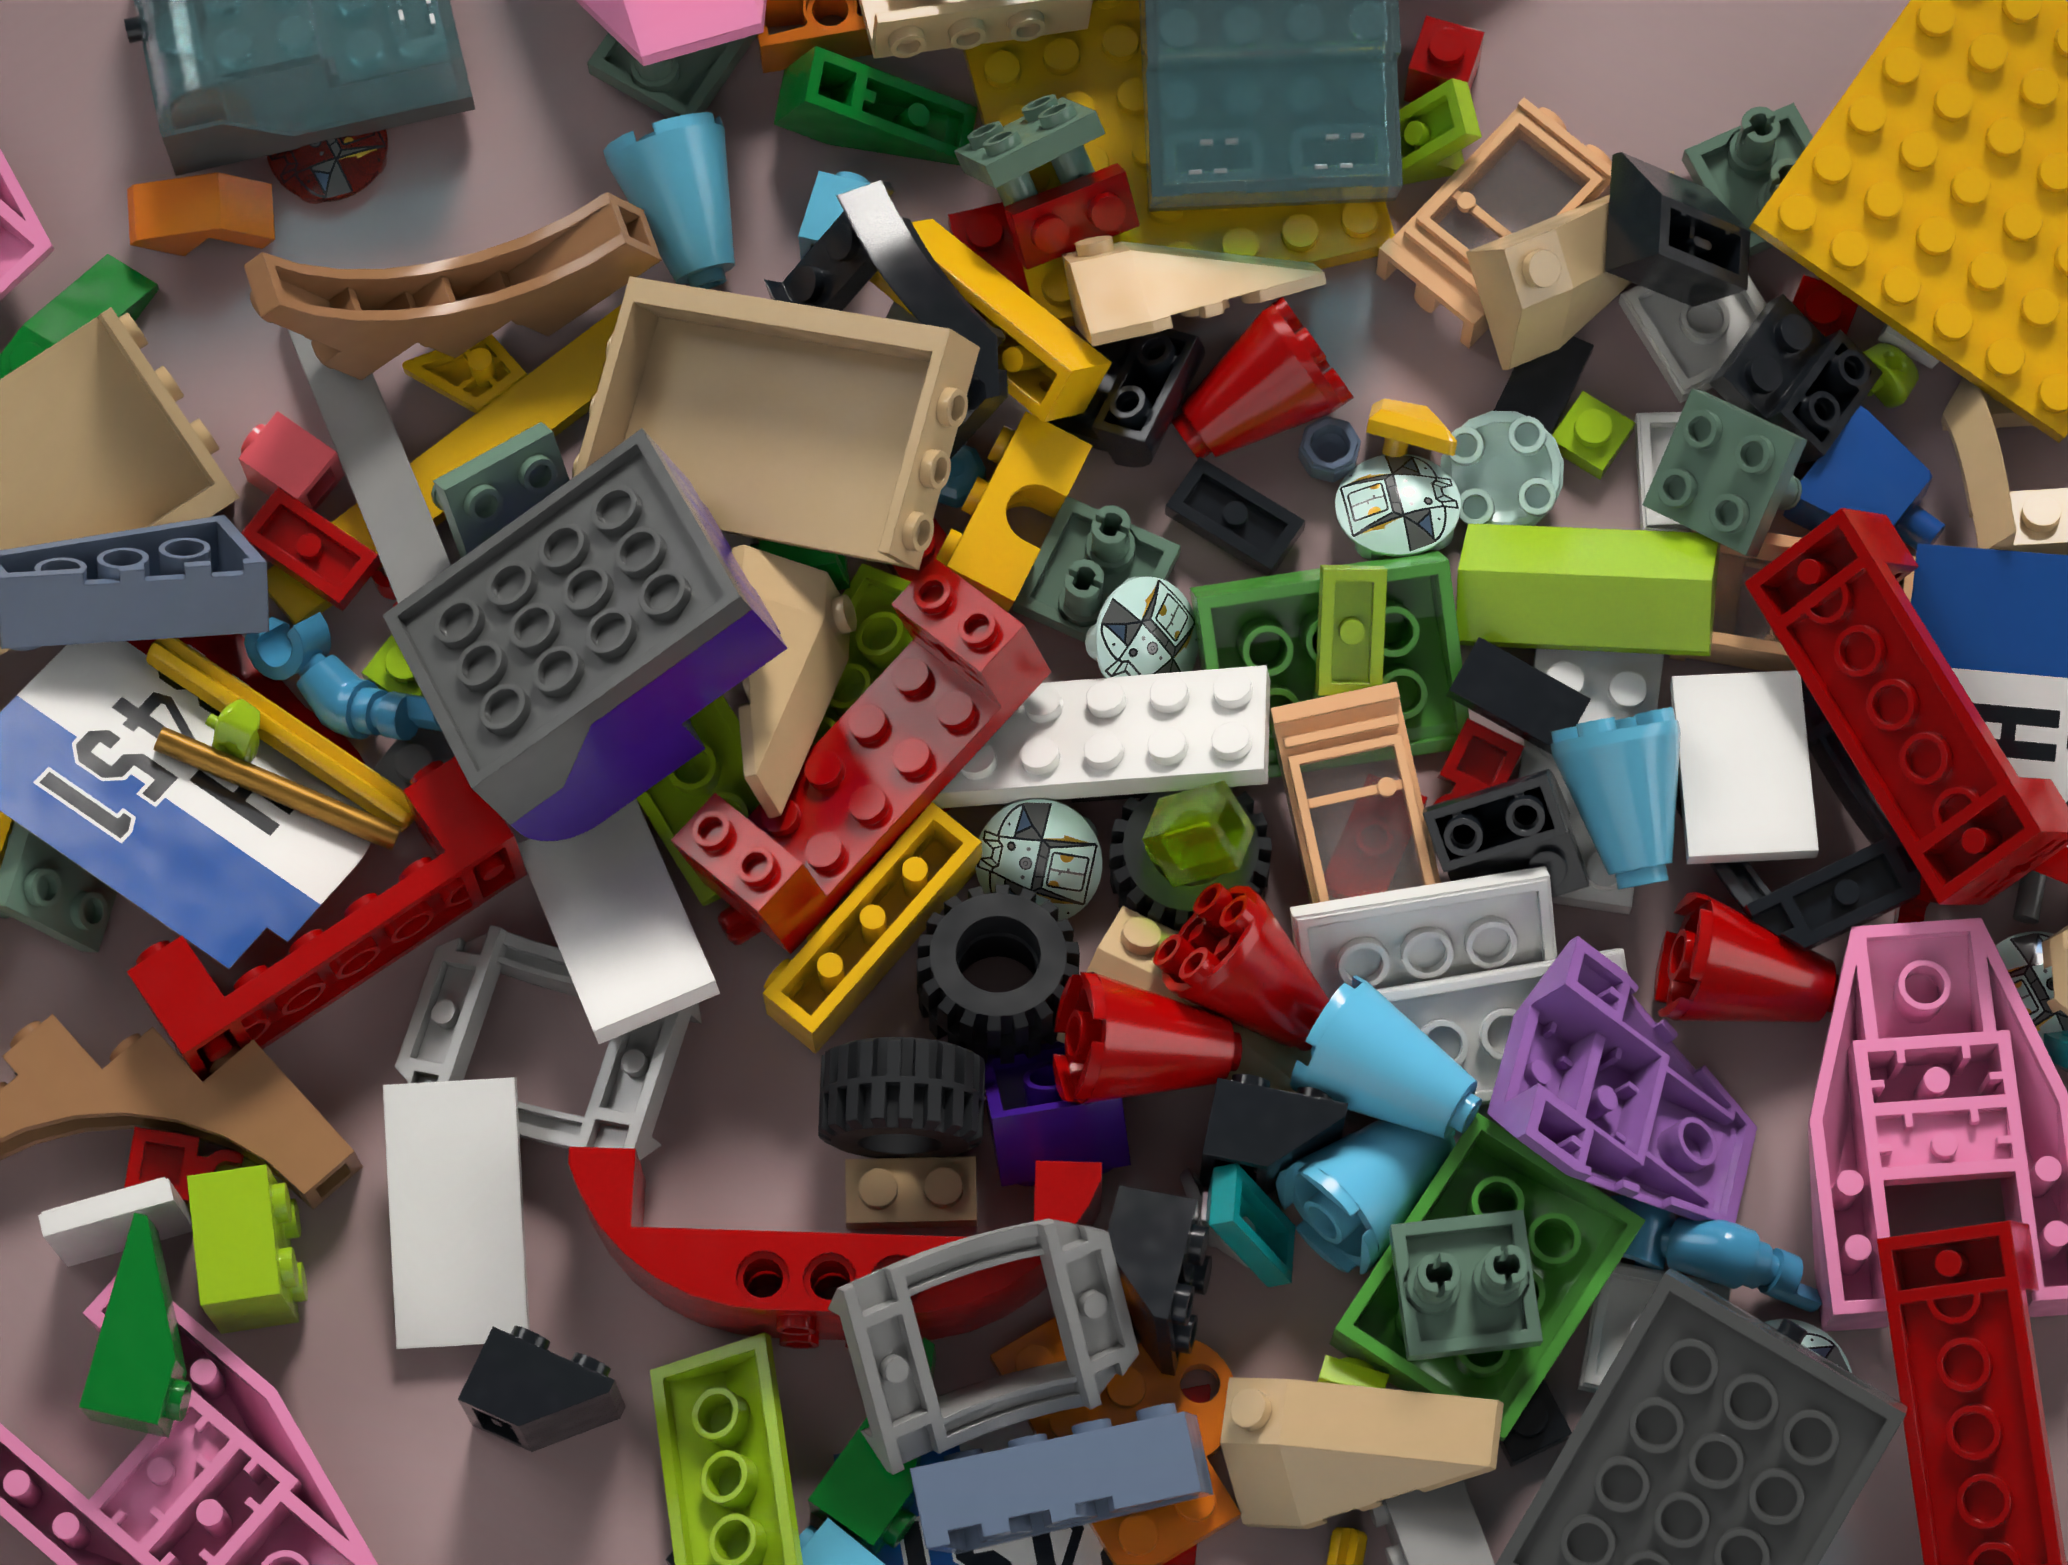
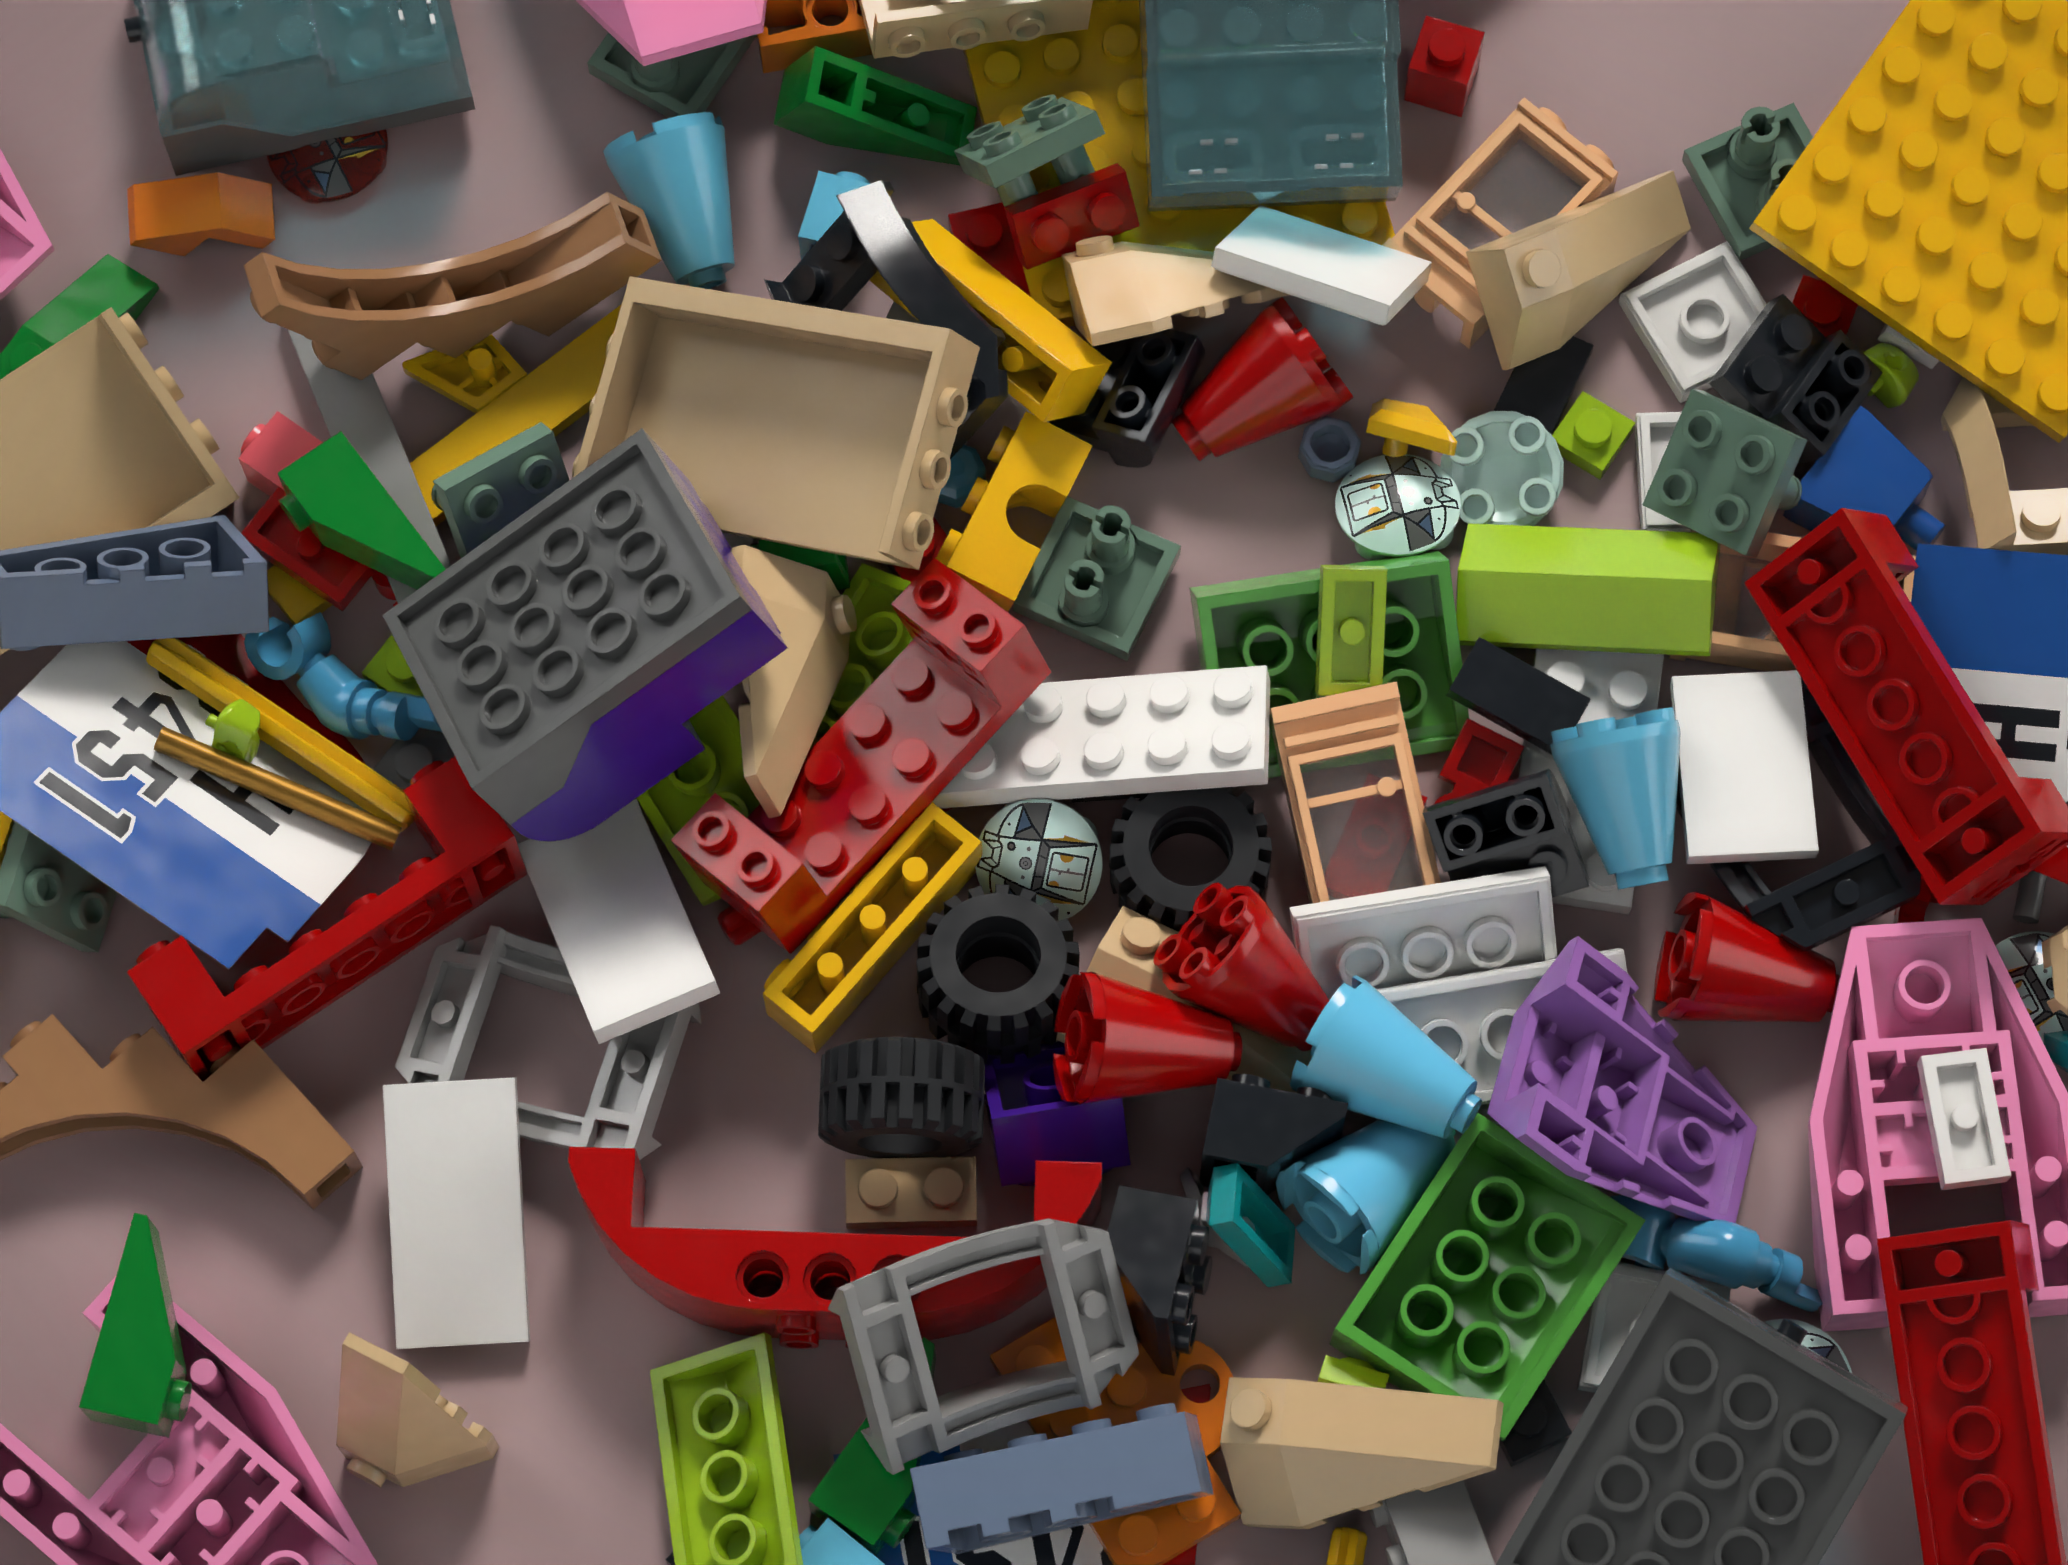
white tile [38,1177,193,1267] -> none
red plate [124,1127,244,1205] -> none
lime brick [187,1164,308,1334] -> none
black slope [458,1326,626,1452] -> none
light aqua dish [1085,577,1198,678] -> none
clear neon green brick [1142,780,1255,888] -> none
black plate [1165,457,1305,576] -> none
sand green plate [1388,1210,1543,1361] -> none
lime slope [1393,78,1482,186] -> none
black slope [1605,152,1751,307] -> none
none -> green slope [278,431,446,590]
none -> tan wedge [336,1332,499,1488]
none -> white tile [1211,205,1432,326]
none -> white plate [1917,1048,2011,1190]

